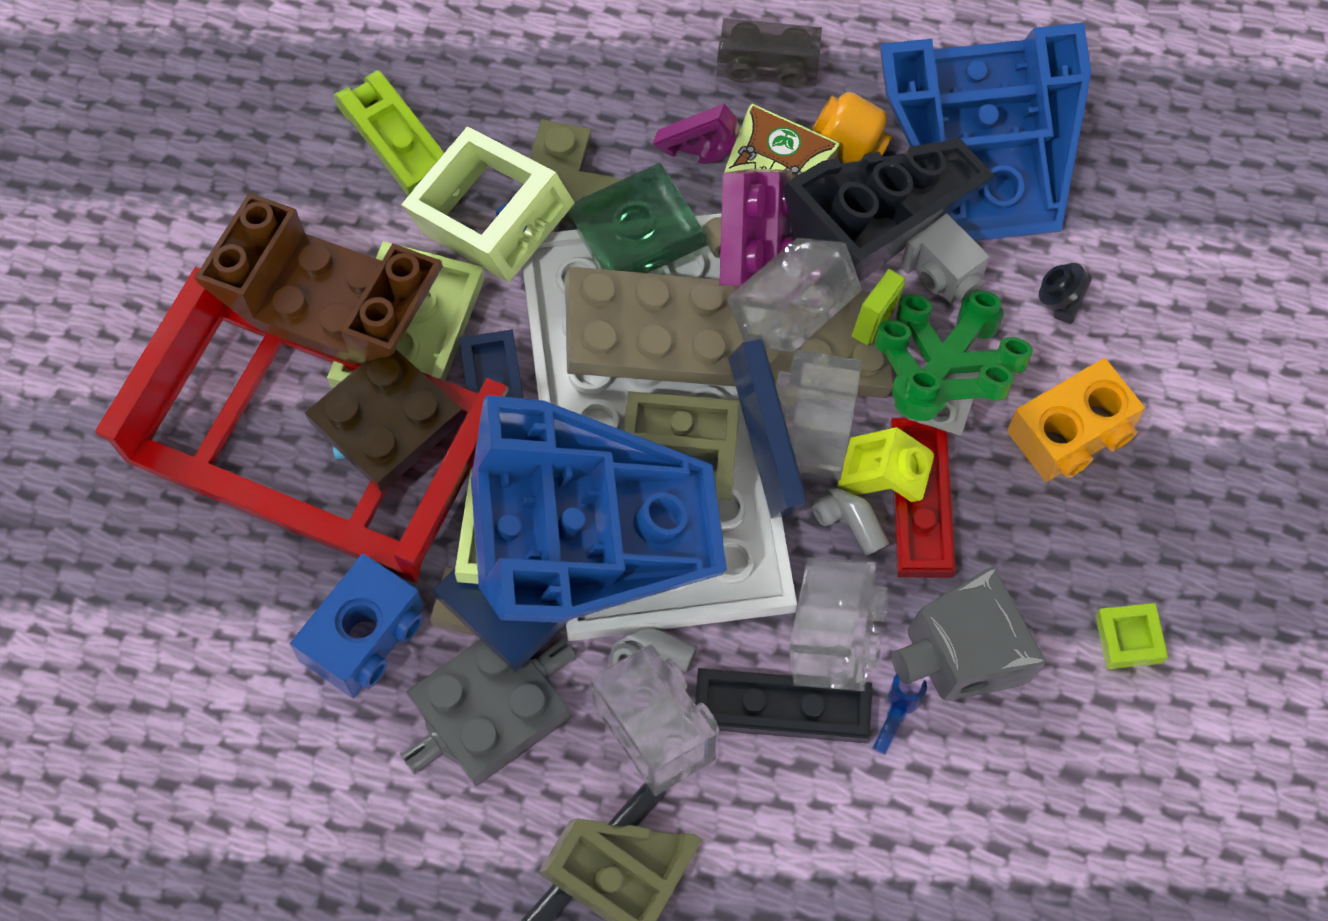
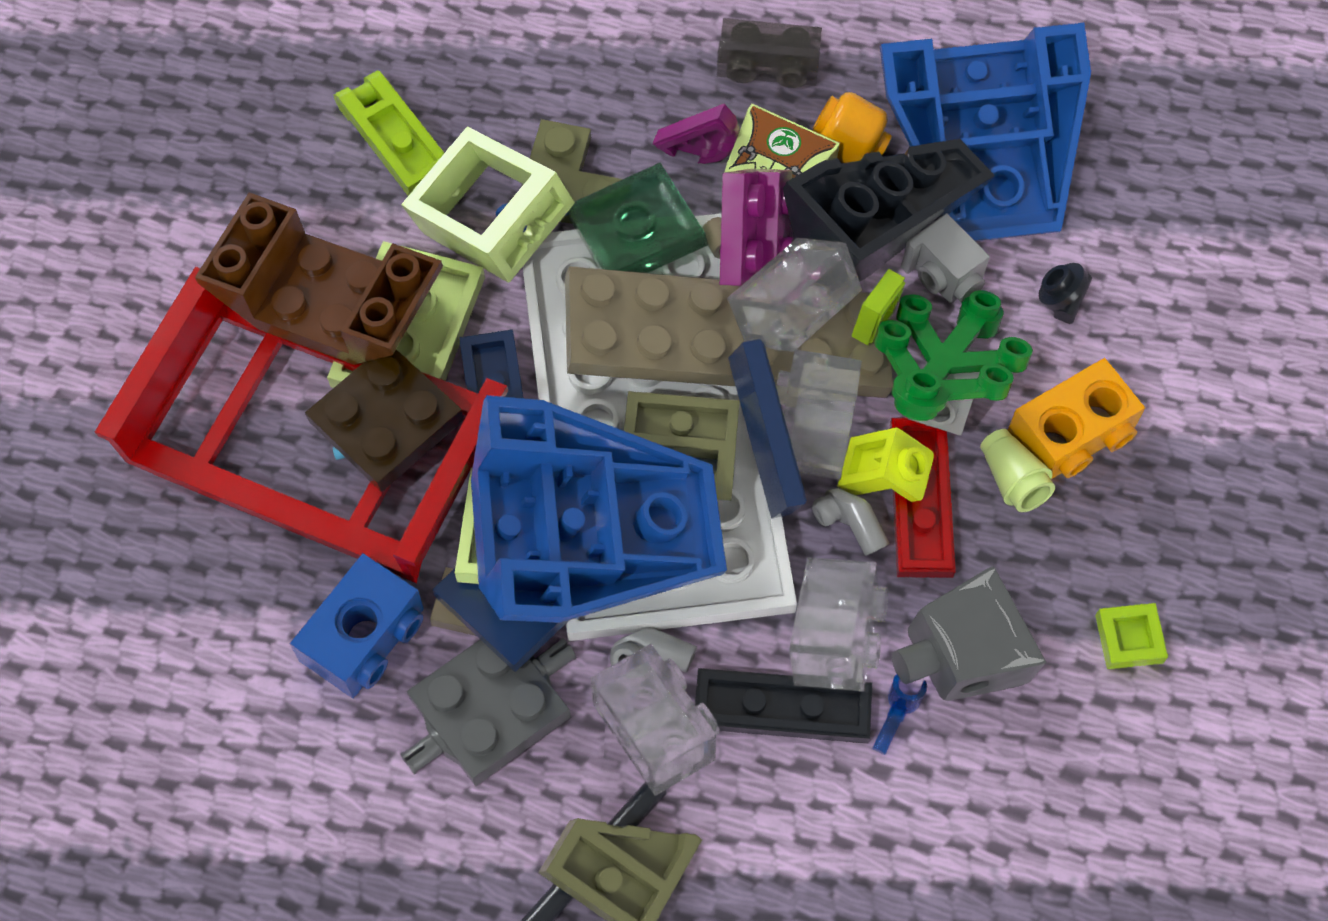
none -> yellowish green cone [980,429,1055,512]

